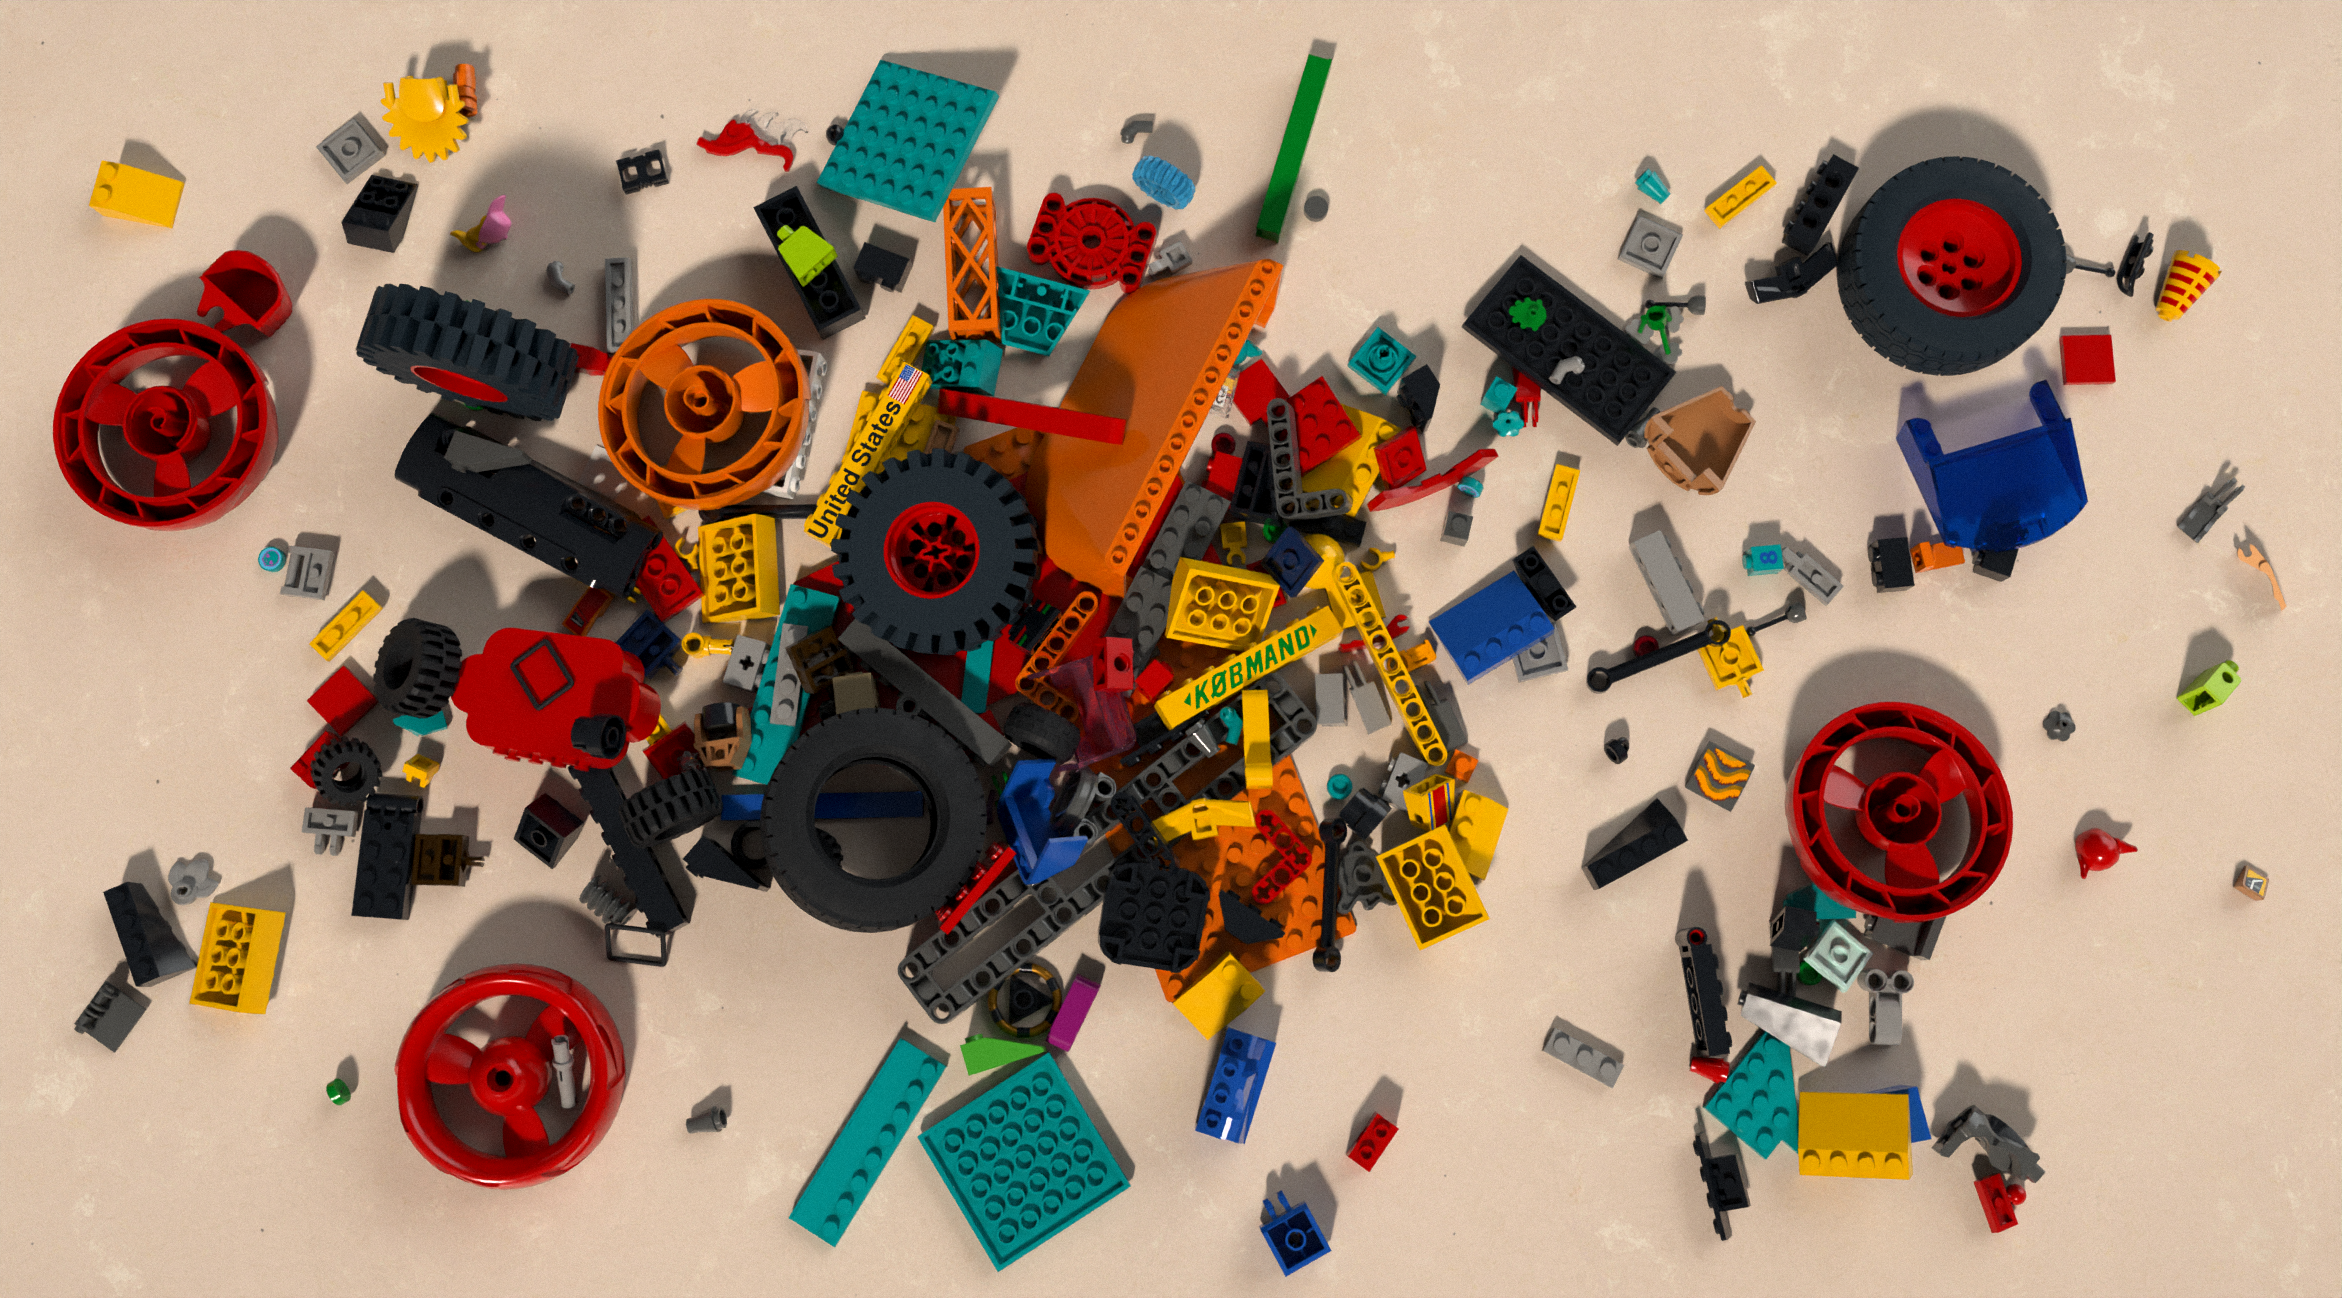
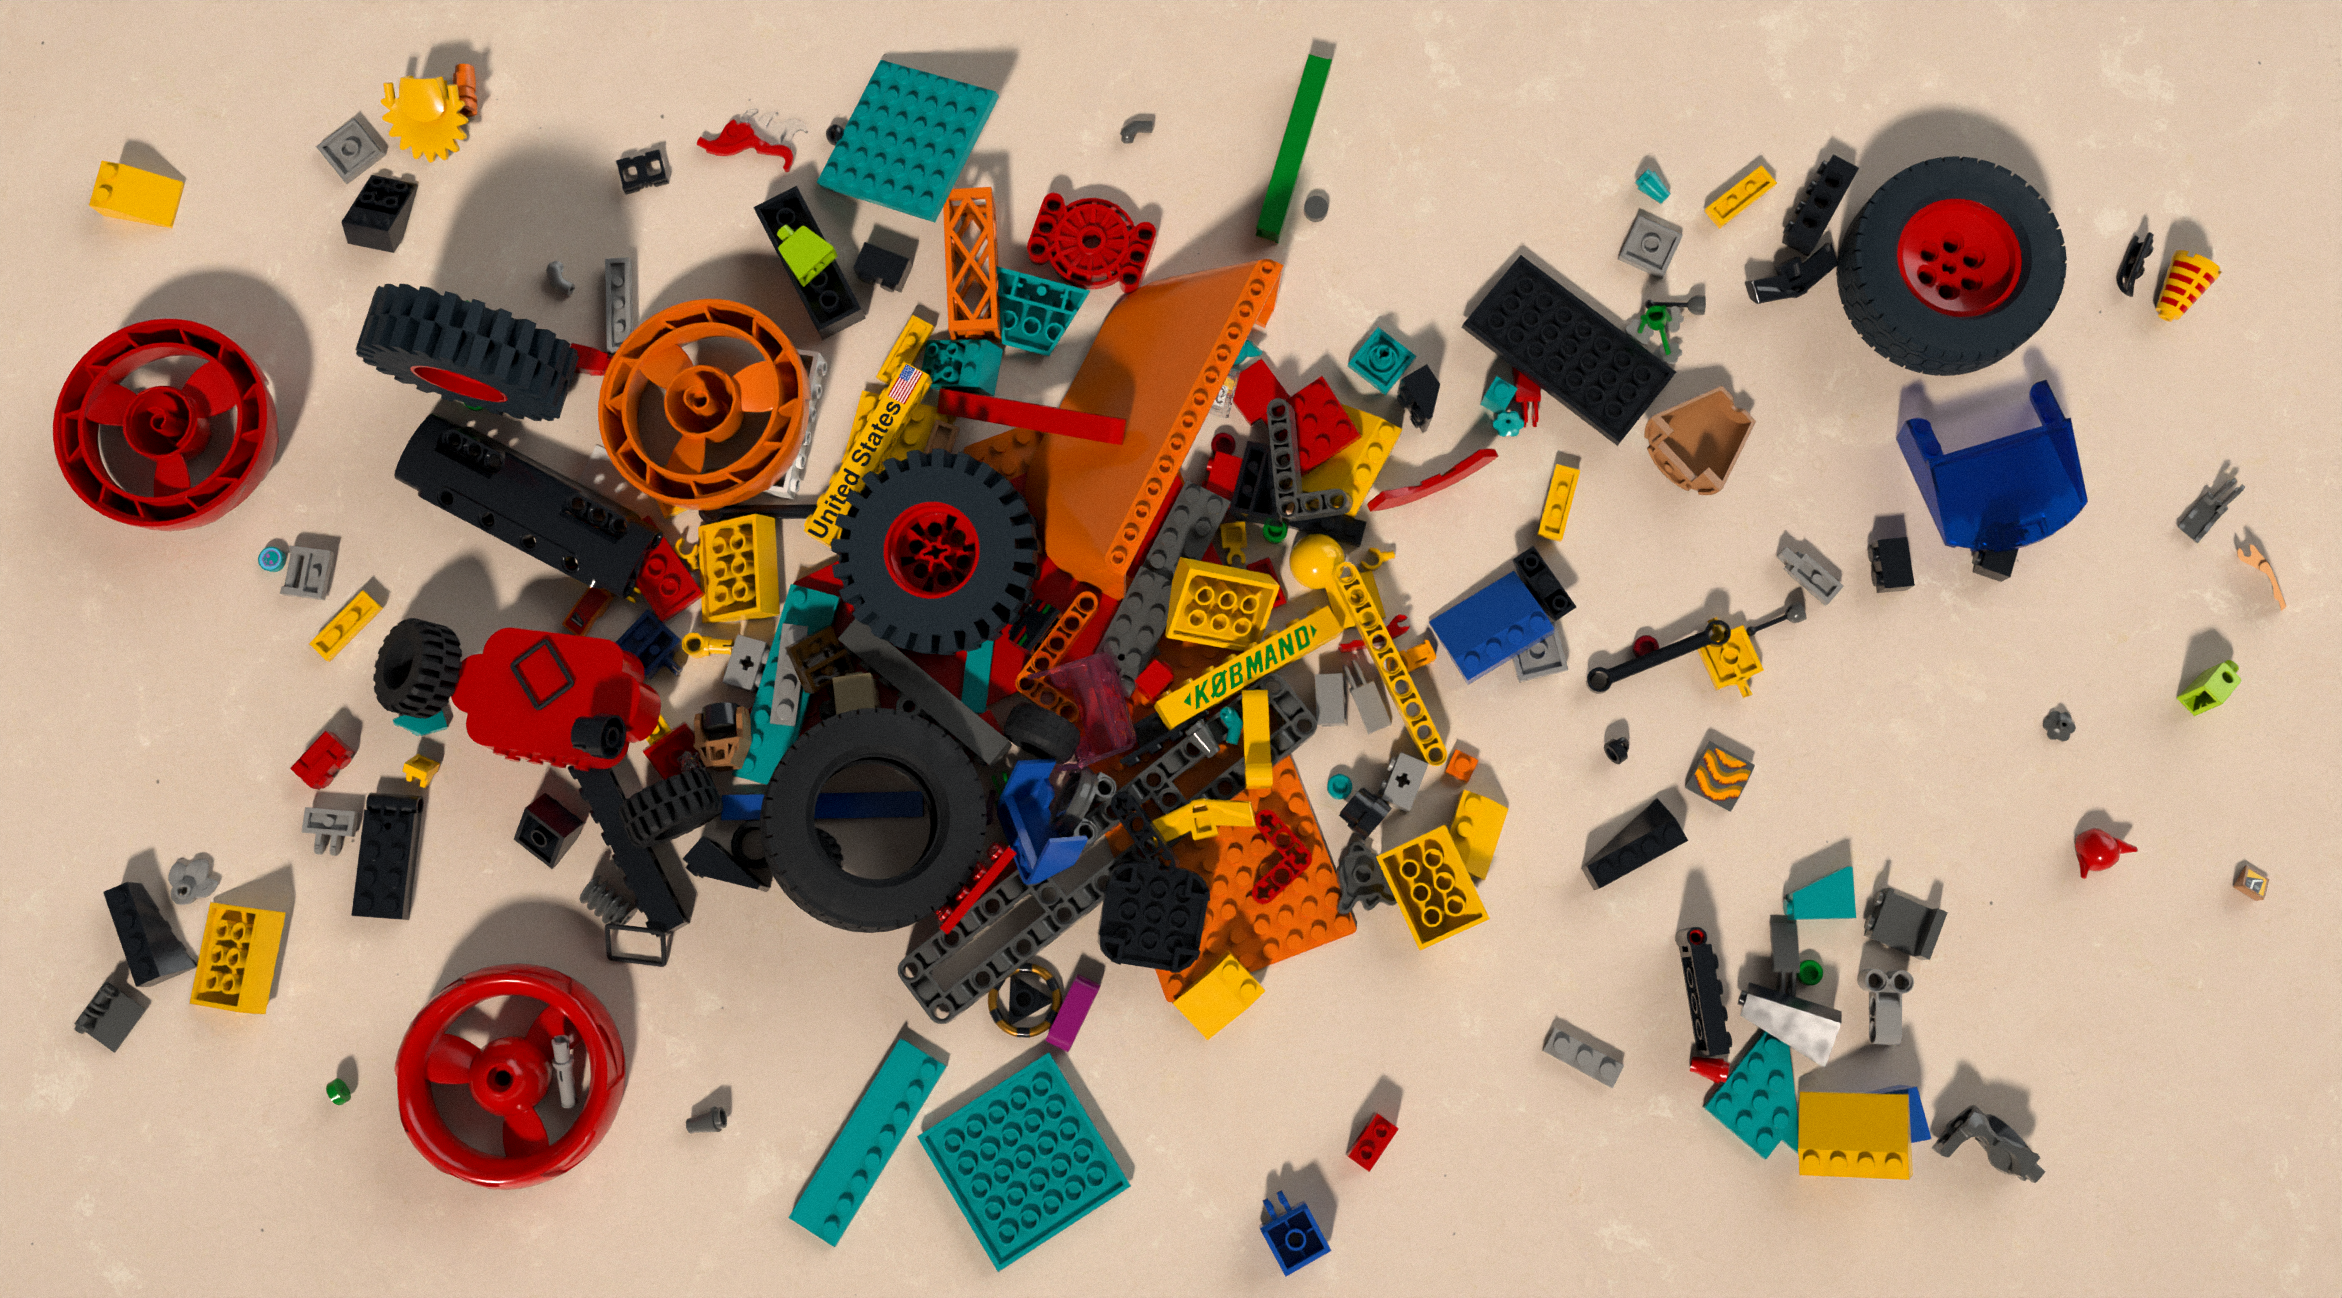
red piece [197,250,292,337] -> none
red tile [307,665,379,736] -> none
black tyre [310,737,382,806] -> none
dark brown plate [411,834,485,887] -> none
dark grey slope [444,430,532,473] -> none
bright pink hair [450,195,512,252] -> none
bright green slope [960,1034,1047,1076] -> none
red brick [1093,637,1134,693] -> none
dark azure gear [1132,156,1195,209] -> none
light grey plate [1148,241,1193,280] -> none
blue panel [1195,1027,1276,1144] -> none
black slope [1218,889,1285,945] -> none
dark blue plate [1260,527,1324,598] -> none
black piece [1313,818,1347,972] -> none
red tile [1374,426,1427,491] -> none
yellow torso [1403,774,1455,833] -> none
dark grey arm [1415,680,1468,753] -> none
dark grey brick [1440,511,1473,546] -> none
teal tile [1457,477,1484,498] -> none
green piece [1509,297,1547,331] -> none
light grey arm [1549,356,1585,384] -> none
dark grey cone [1625,407,1660,448] -> none
light grey brick [1629,530,1705,636] -> none
black bracket [1693,1132,1751,1241] -> none
teal brick [1742,544,1784,576] -> none
black brick [1770,906,1820,952] -> none
red wheel [1785,702,2013,923] -> none
light aqua plate [1803,920,1873,993] -> none
orange bracket [1909,540,1965,573] -> none
red plate [1973,1173,2027,1233] -> none
red tile [2059,335,2116,385] -> none
black hinge [2065,254,2115,278] -> none

